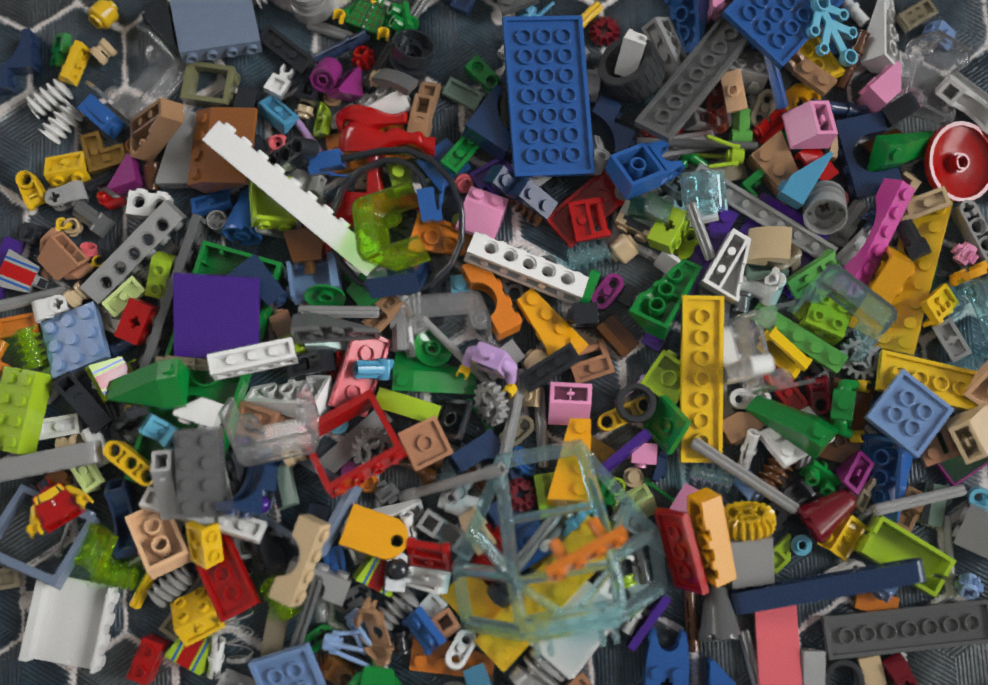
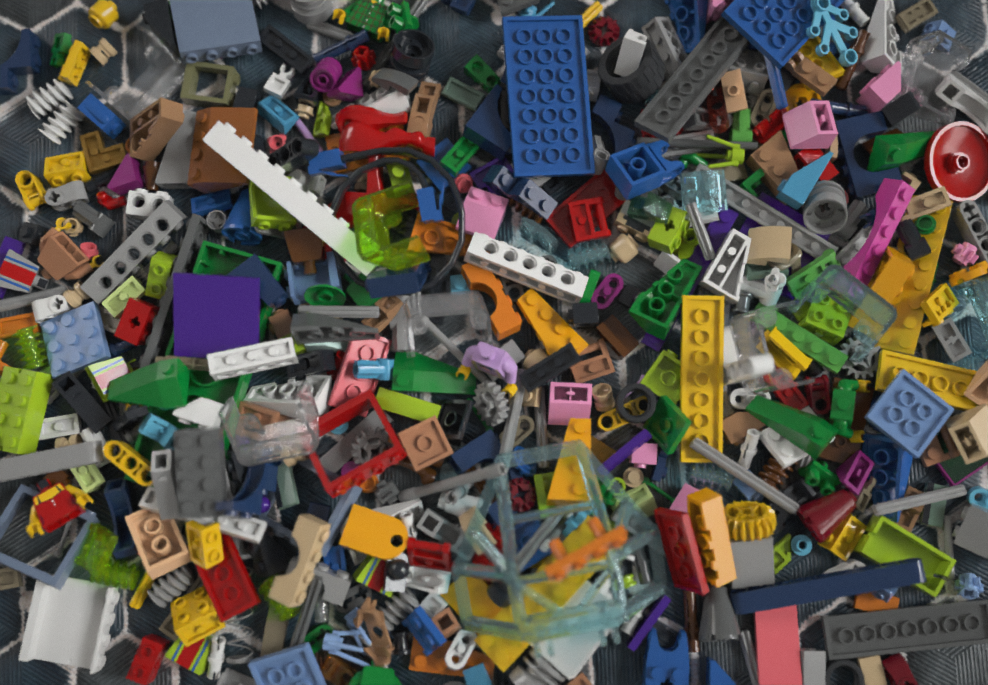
green dish [413,329,452,367] -> none
none -> clear light blue slope [520,217,559,255]
none -> tan wheel [592,383,615,412]
none -> green plate [914,215,936,235]

